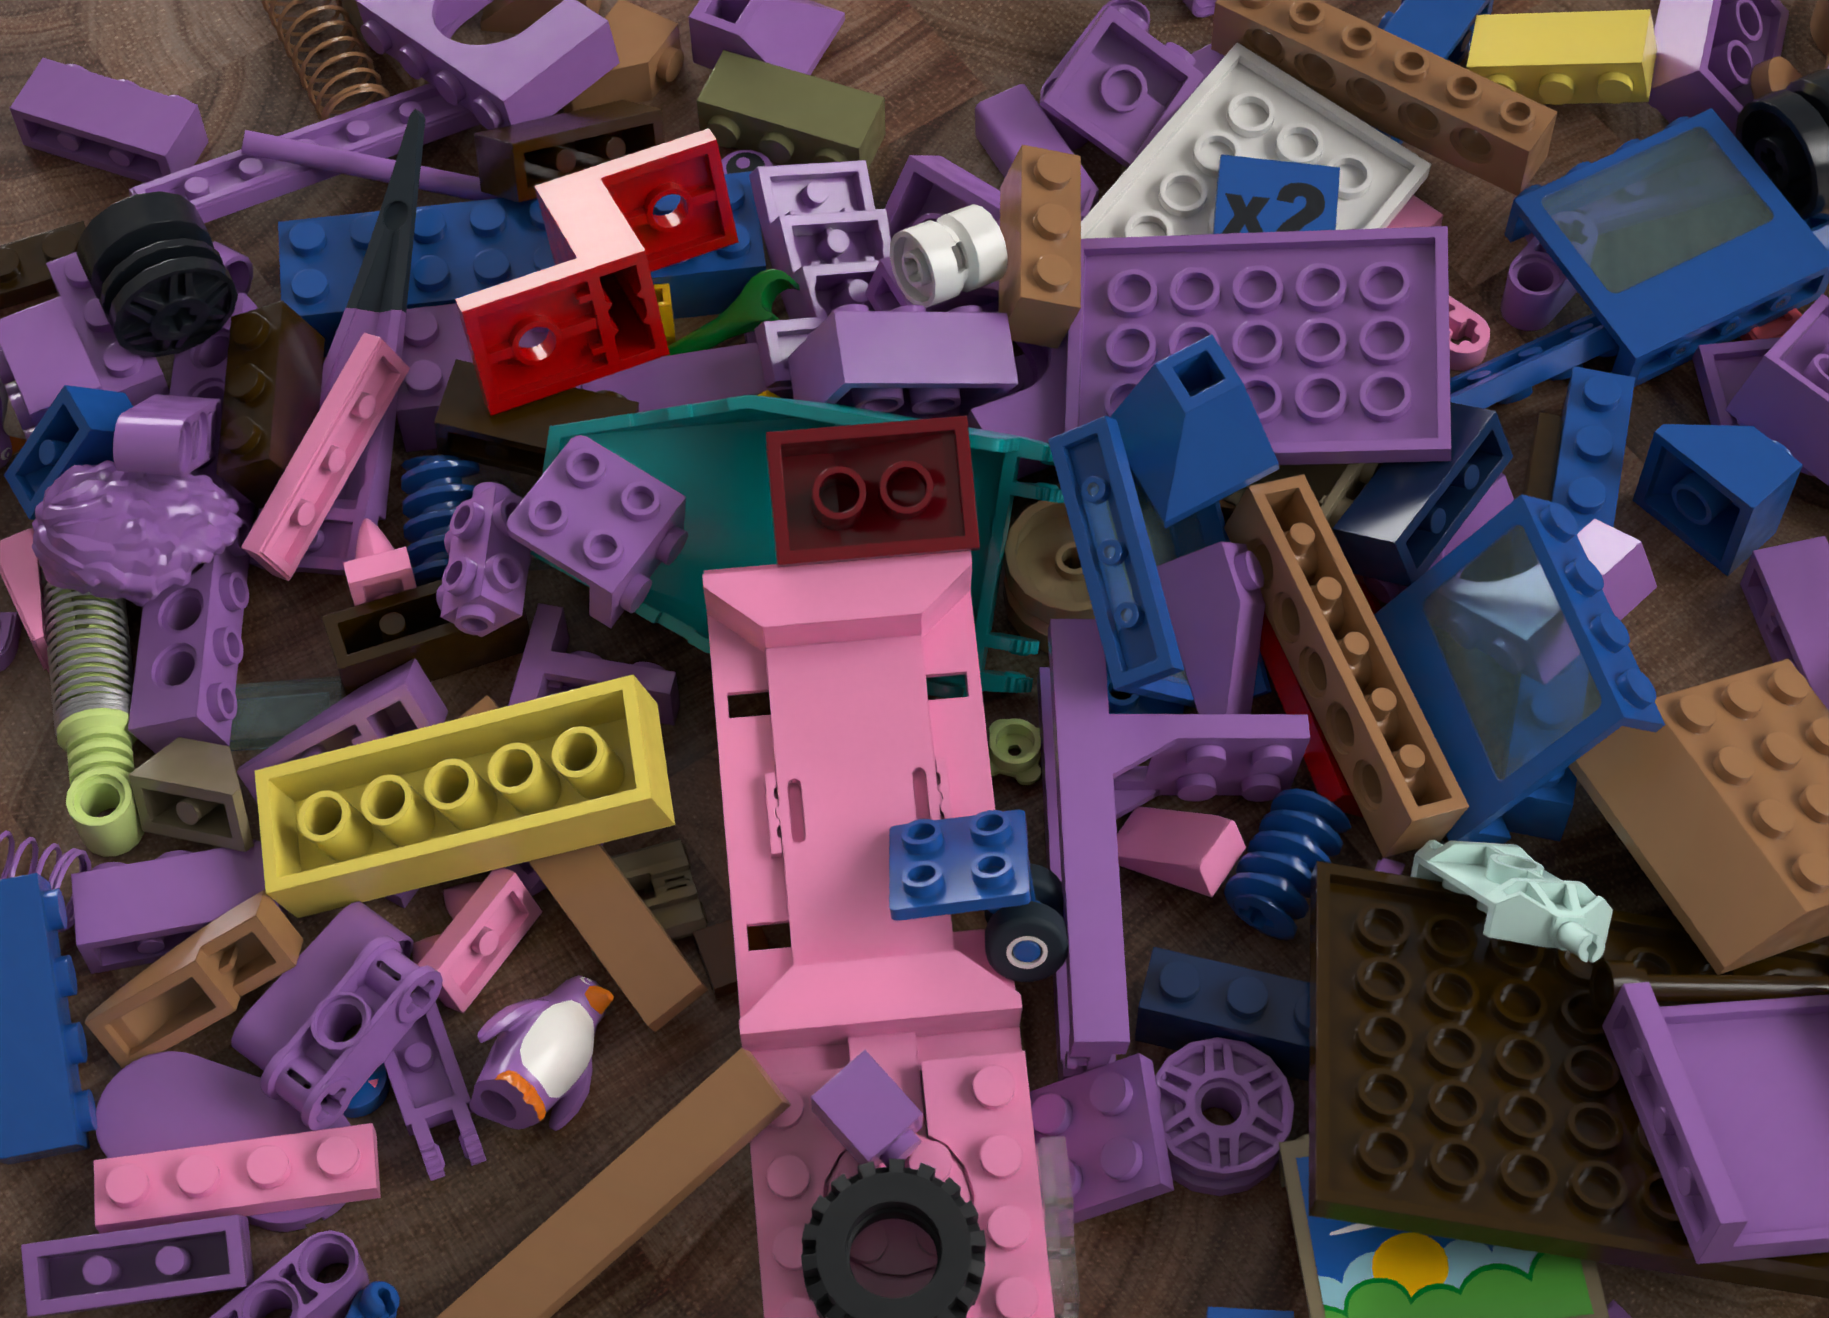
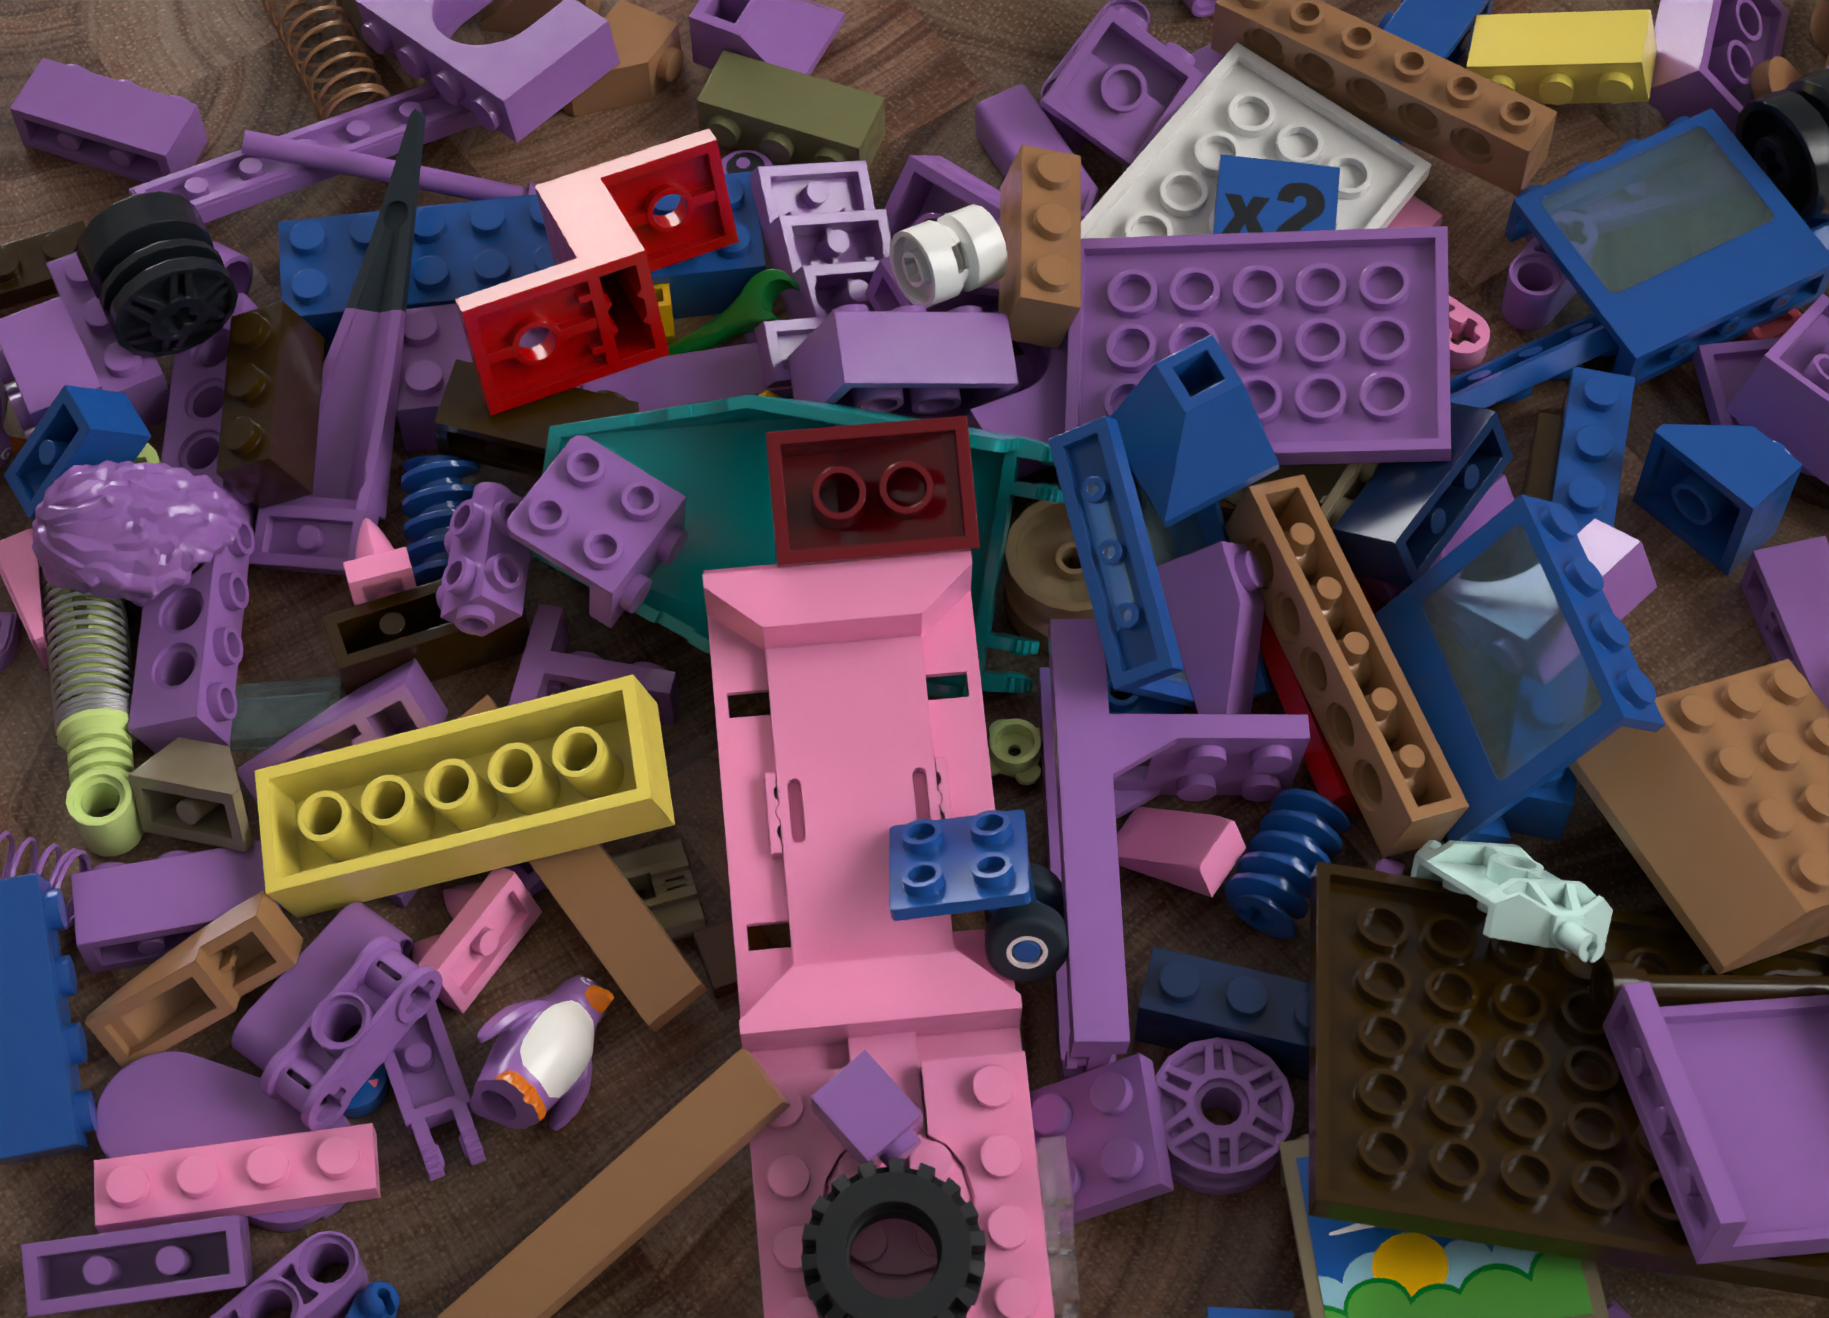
medium lavender beam [113,394,223,476] -> none
bright pink tile [241,332,410,581] -> none
dark brown brick [474,100,665,202] -> none

